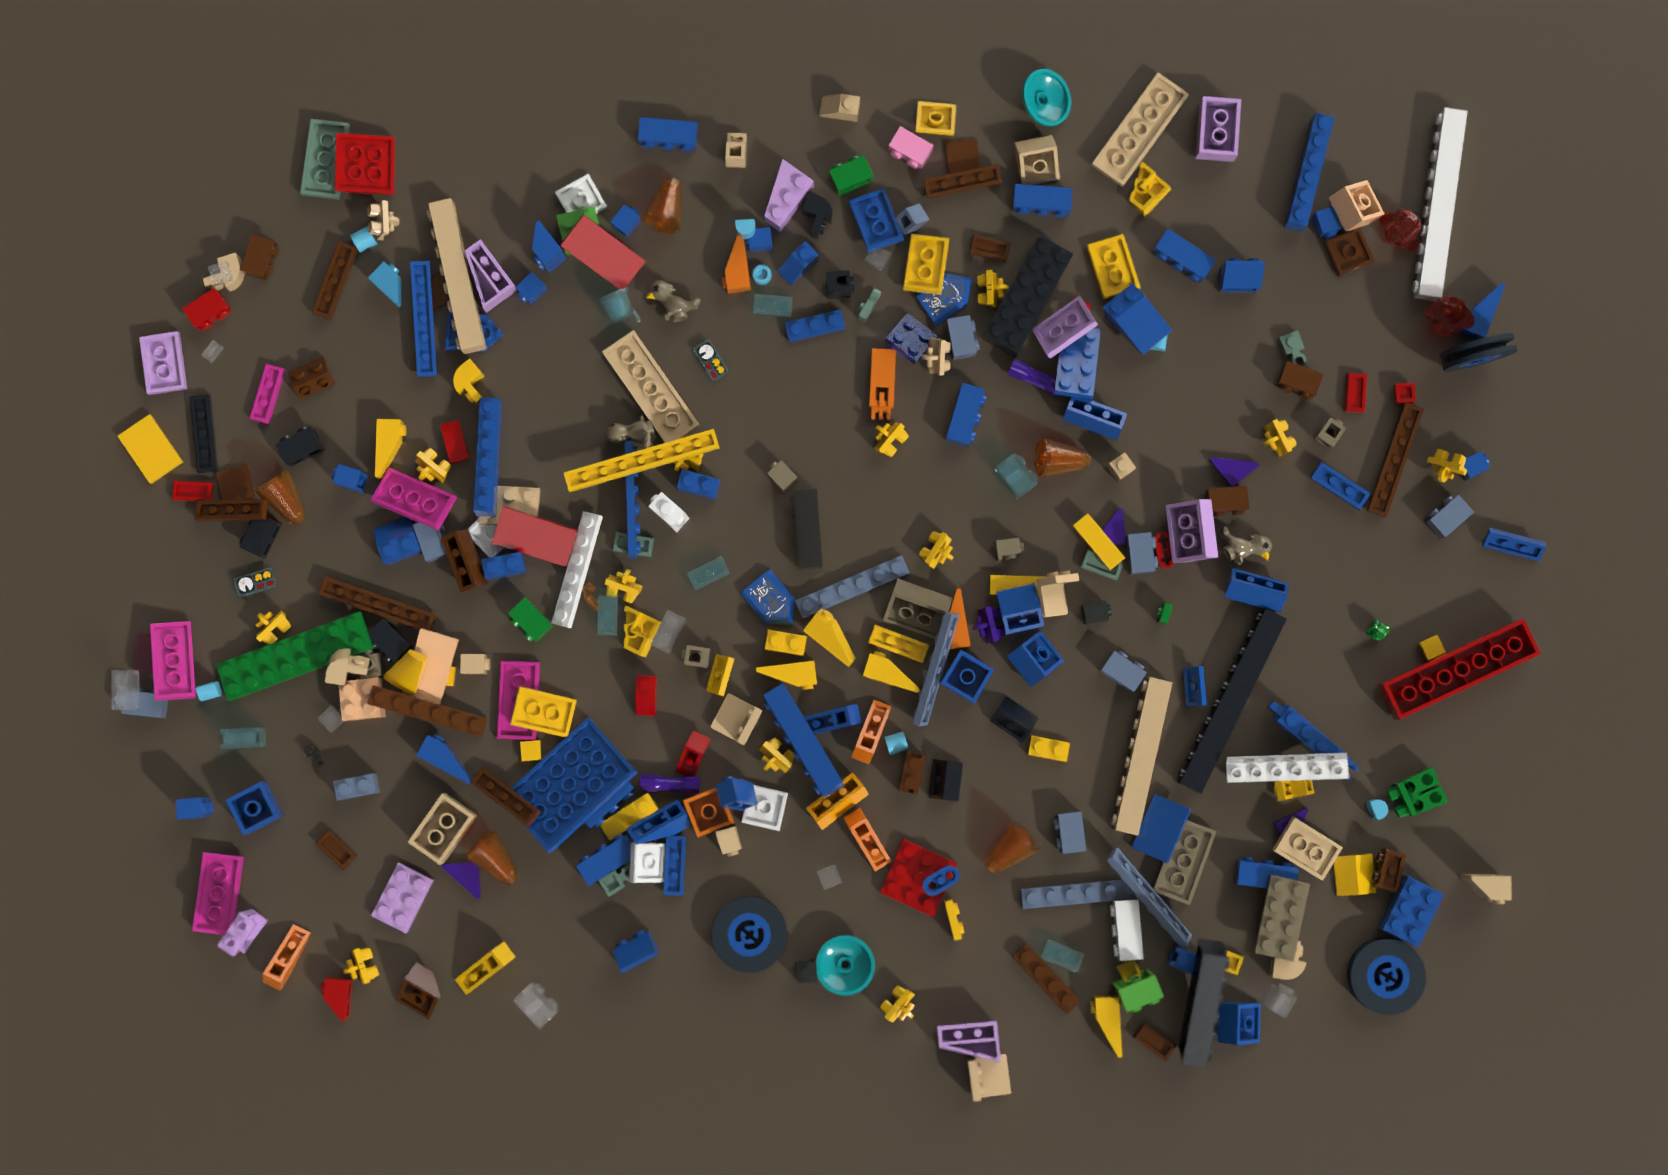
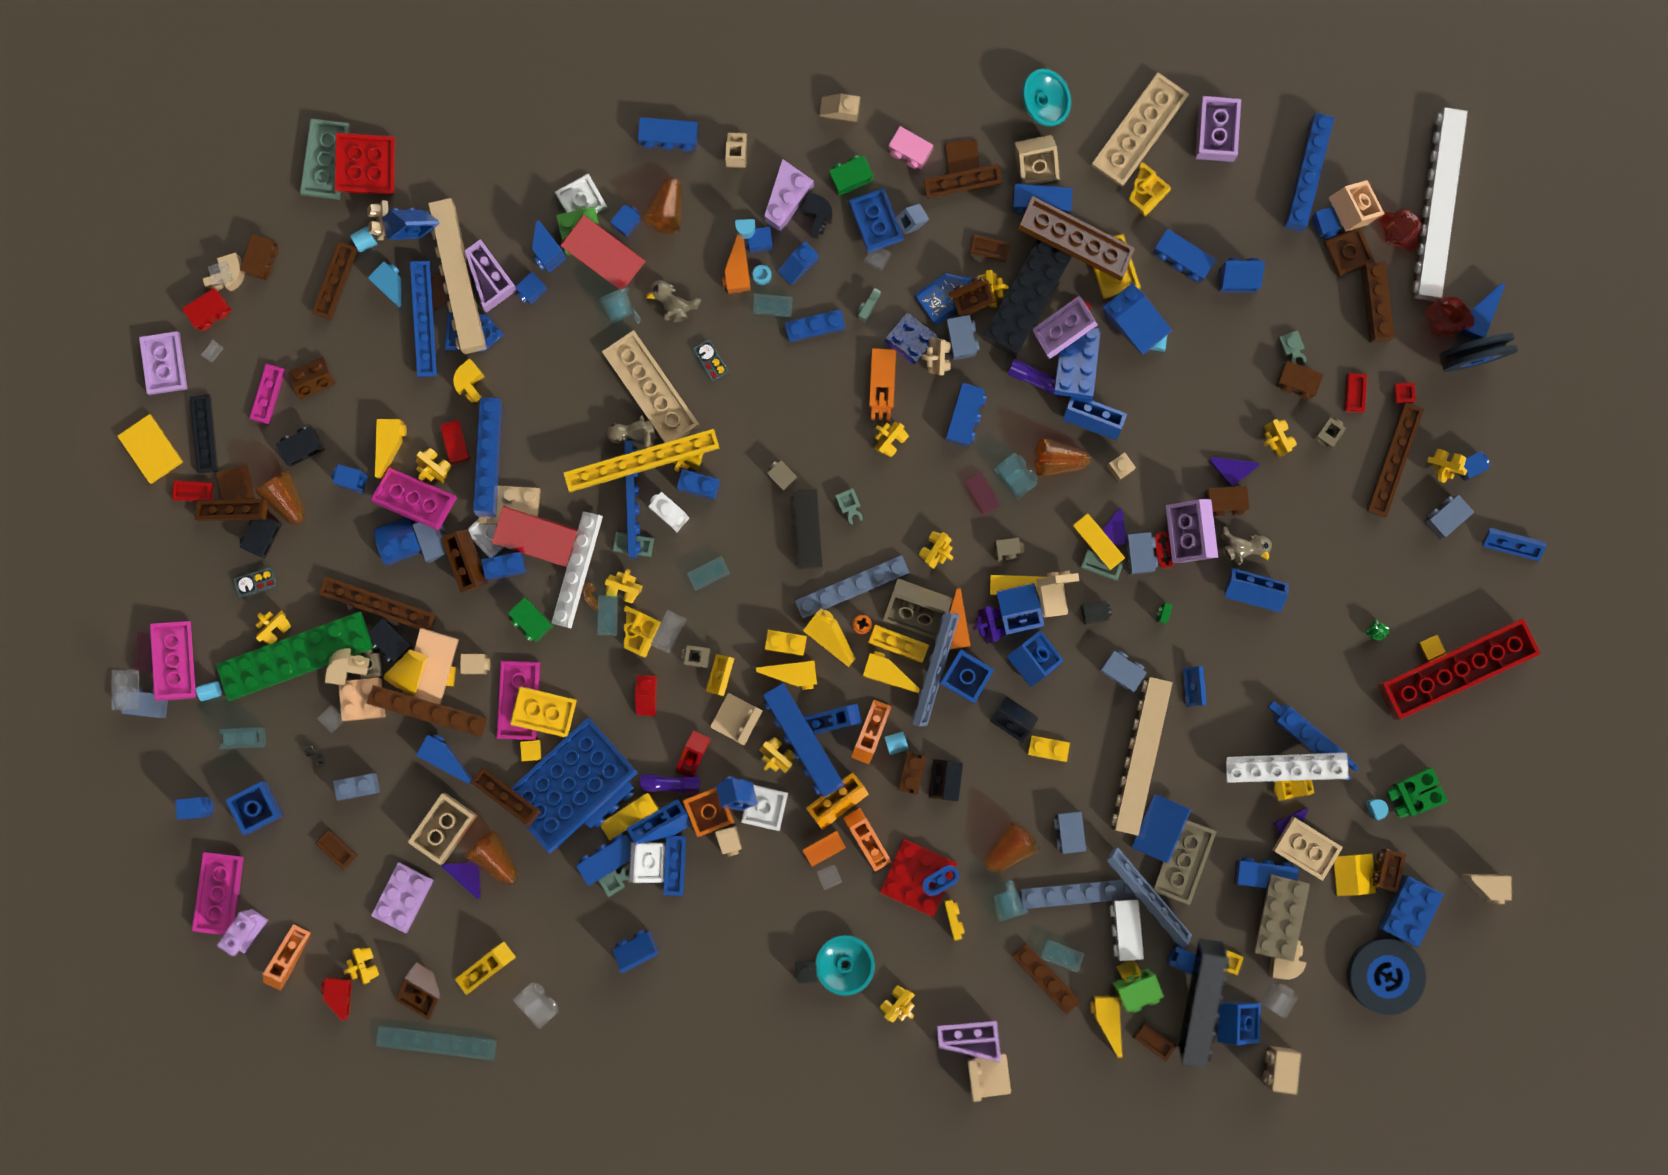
black wheel [712,896,787,973] -> none
blue tile [740,569,795,626] -> none
black brick [826,270,855,299] -> none
yellow tile [903,234,949,295] -> none
yellow slope [916,101,956,136] -> none
black brick [1177,608,1287,794] -> none
blue plate [1310,462,1371,510] -> none
none -> clear light blue tile [376,1026,497,1061]
none -> blue slope [382,208,439,240]
none -> orange panel [802,830,846,867]
none -> sand green plate [835,488,863,525]
none -> orange bush [853,615,872,634]
none -> reddish brown bracket [949,277,996,317]
none -> clear pink tile [965,472,1001,515]
none -> clear light blue hat [992,880,1029,922]
none -> reddish brown plate [1018,196,1135,281]
none -> tan brick [1263,1046,1301,1094]
none -> reddish brown brick [1361,261,1395,343]

